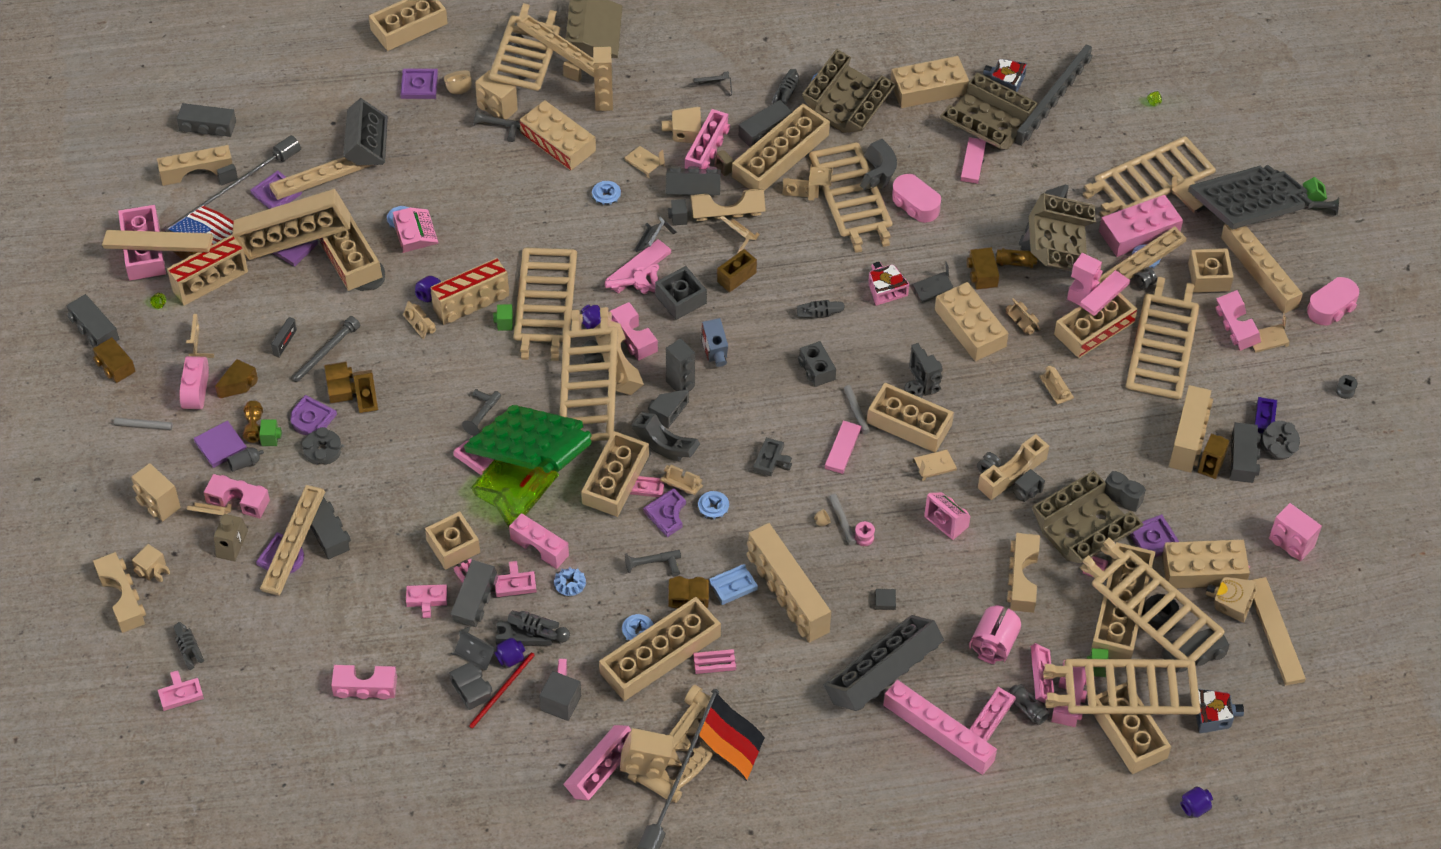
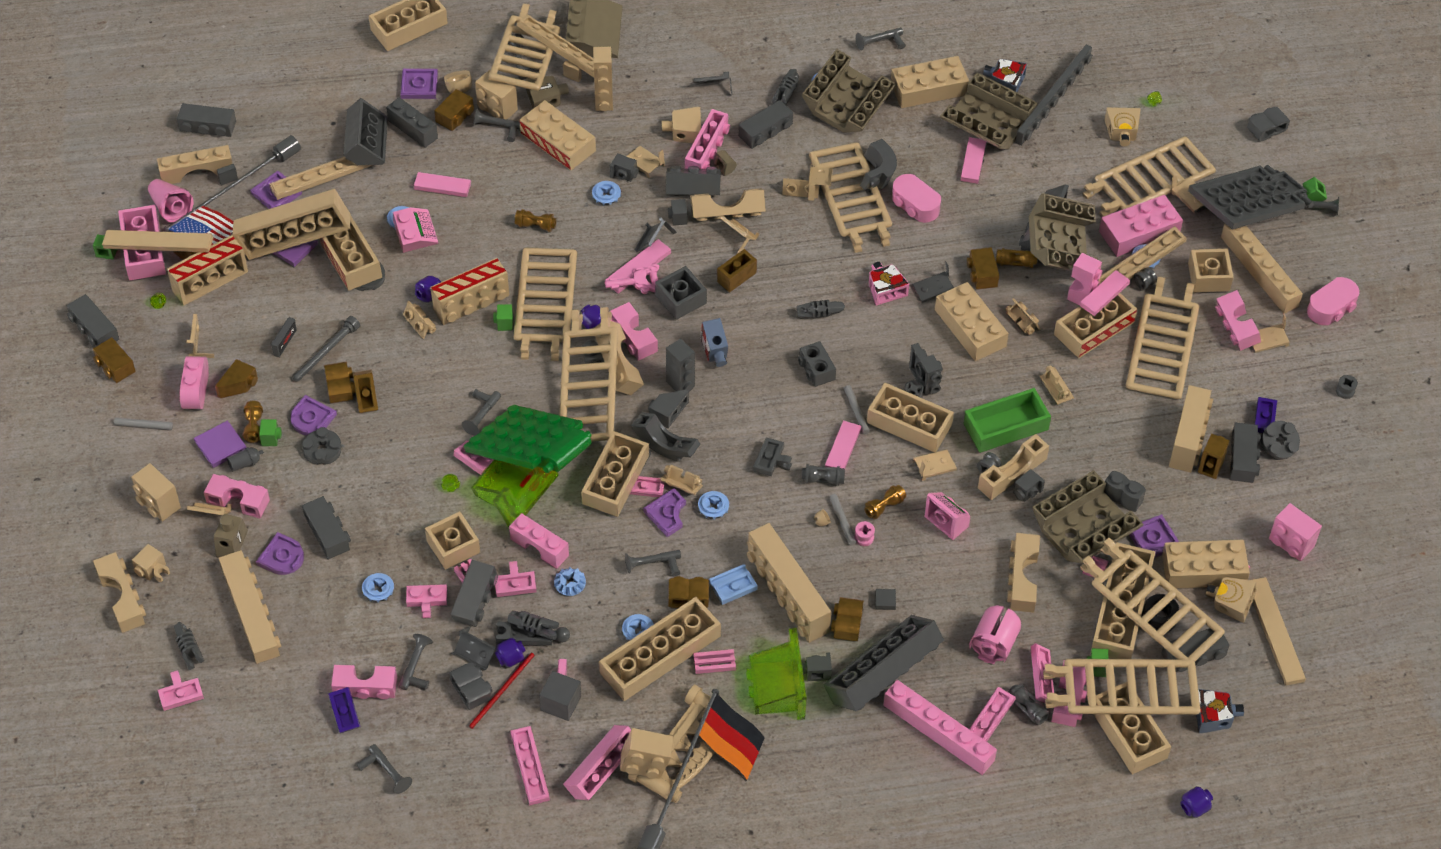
tan tile [260,485,325,596] -> none
tan brick [732,104,830,191] -> none
none -> bright green plate [93,234,118,260]
none -> bright pink cone [148,179,194,222]
none -> tan brick [219,550,281,664]
none -> dark purple plate [328,687,361,733]
none -> dark grey piece [356,744,412,794]
none -> light blue gear [362,573,394,603]
none -> dark grey brick [386,97,438,148]
none -> dark grey piece [399,634,433,690]
none -> bright pink tile [414,172,471,197]
none -> pearl gold brick [434,89,474,131]
none -> clear neon green plate [441,474,460,492]
none -> bright pink tile [510,726,550,806]
none -> pearl gold piece [515,209,557,232]
none -> dark tan torso [525,76,569,109]
none -> dark grey brick [610,153,639,182]
none -> clear neon green windscreen [746,628,807,720]
none -> dark grey piece [802,464,845,486]
none -> dark grey brick [802,652,832,681]
none -> pearl gold brick [831,597,864,642]
none -> dark grey piece [855,27,906,51]
none -> pearl gold piece [864,485,906,519]
none -> bright green piece [963,388,1051,453]
none -> tan torso [1105,107,1141,147]
none -> dark grey brick [1247,107,1290,141]

